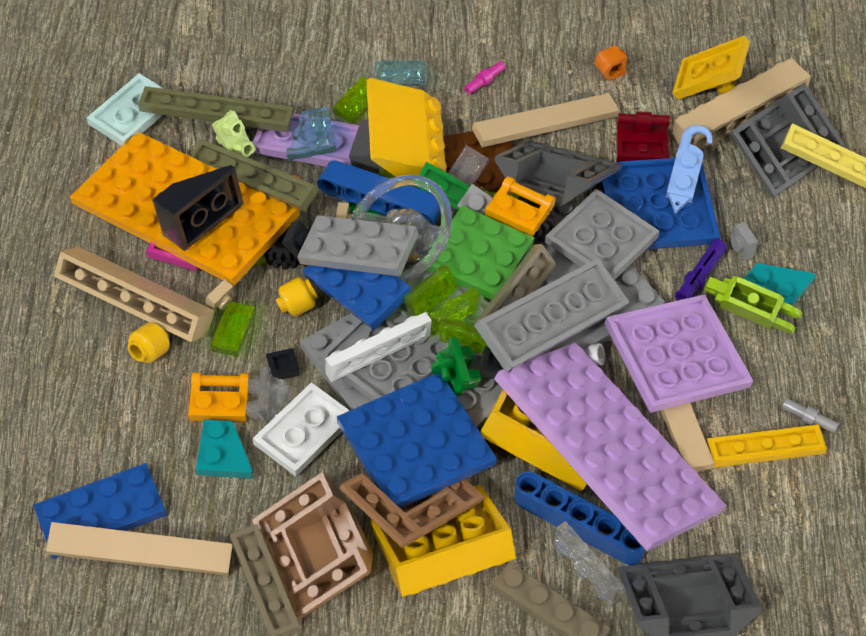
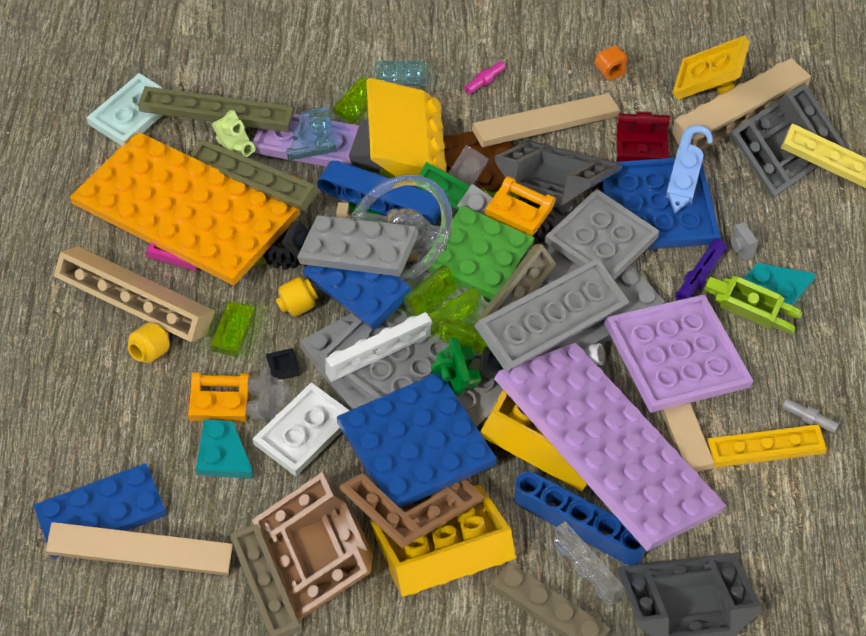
black slope [152,165,244,251] -> none
tan plate [204,279,233,313] -> none

